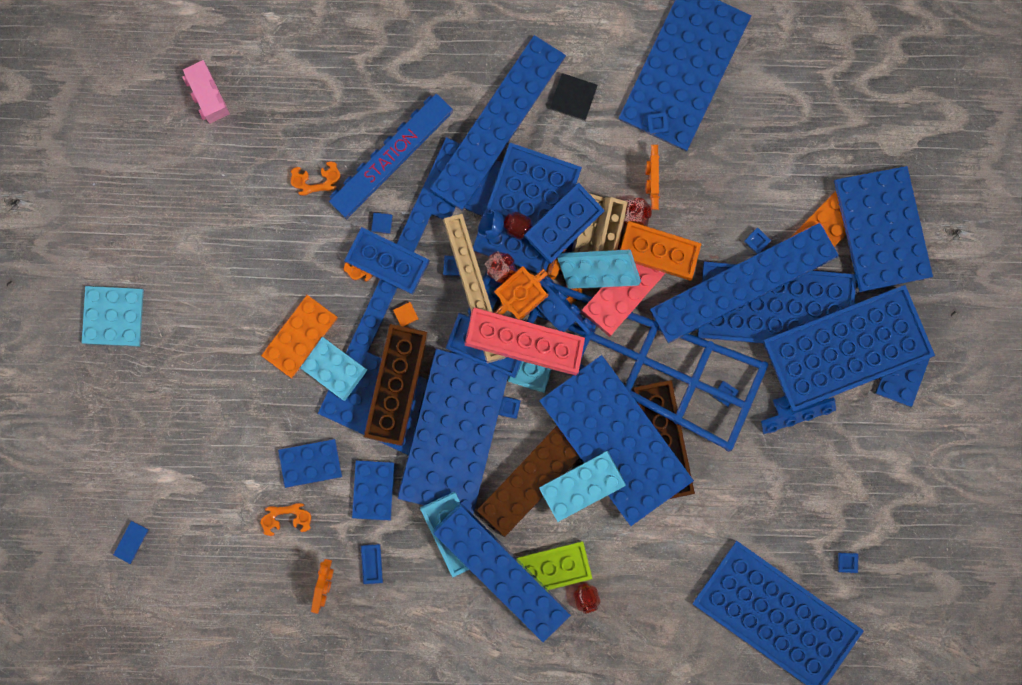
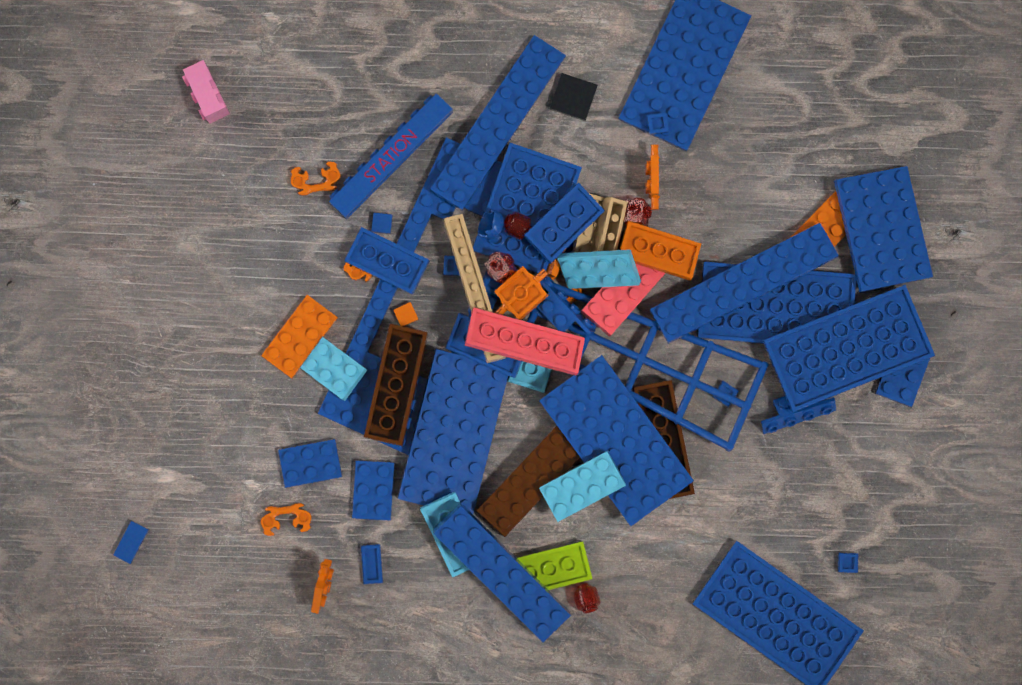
medium azure plate [82,286,144,347] -> none
blue tile [498,396,521,419] -> none
blue plate [744,227,771,254] -> none

